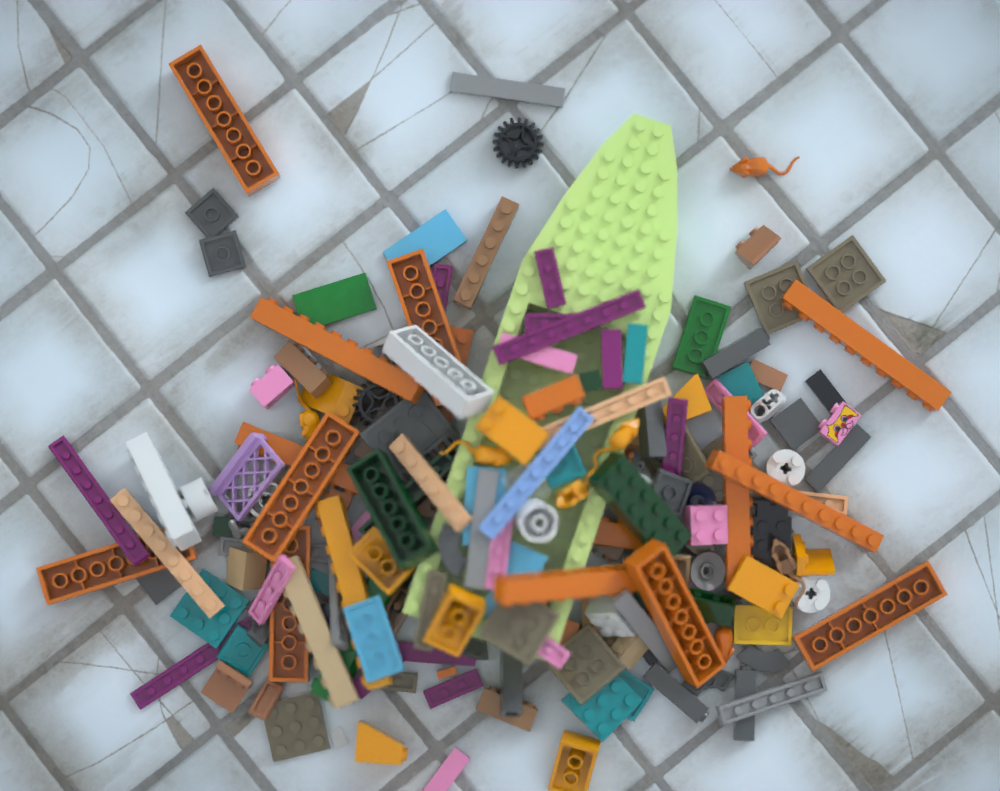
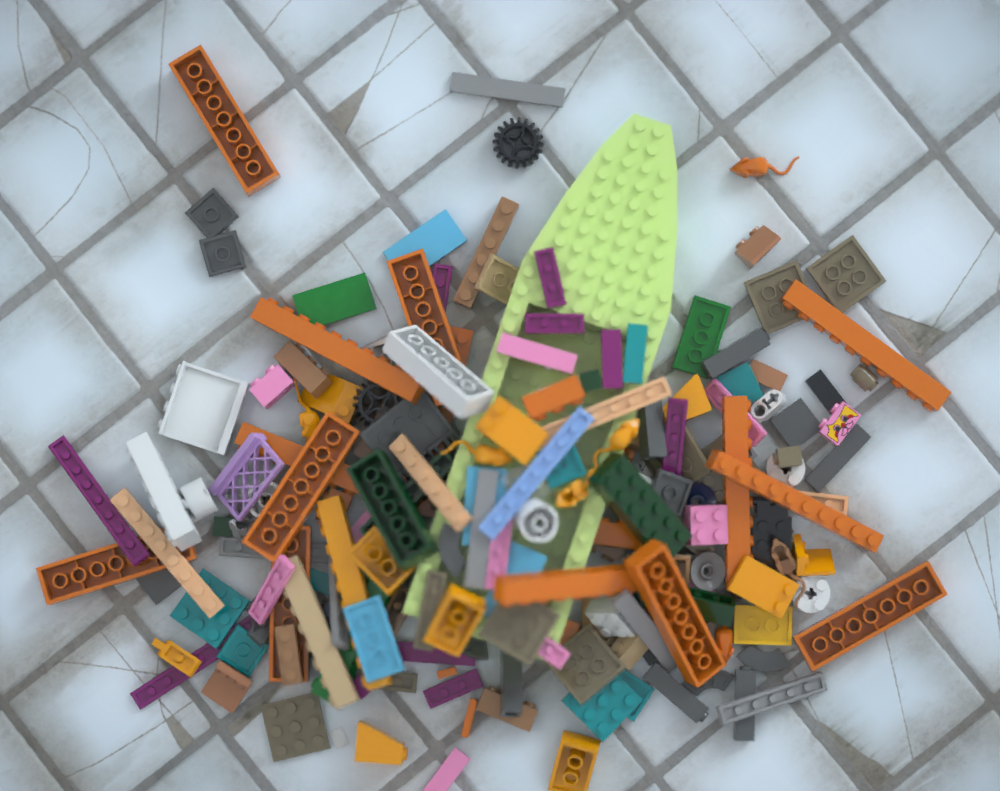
tan slope [226,546,267,591] -> none
nougat tile [248,679,284,722] -> none
magenta tile [492,289,646,365] -> none
none -> light orange hinge [151,638,202,678]
none -> white panel [157,361,250,456]
none -> medium nougat brick [274,624,304,686]
none -> orange tile [461,698,478,738]
none -> tan tile [474,253,520,306]
none -> dark tan brick [773,446,803,469]
none -> dark tan brick [850,364,879,392]

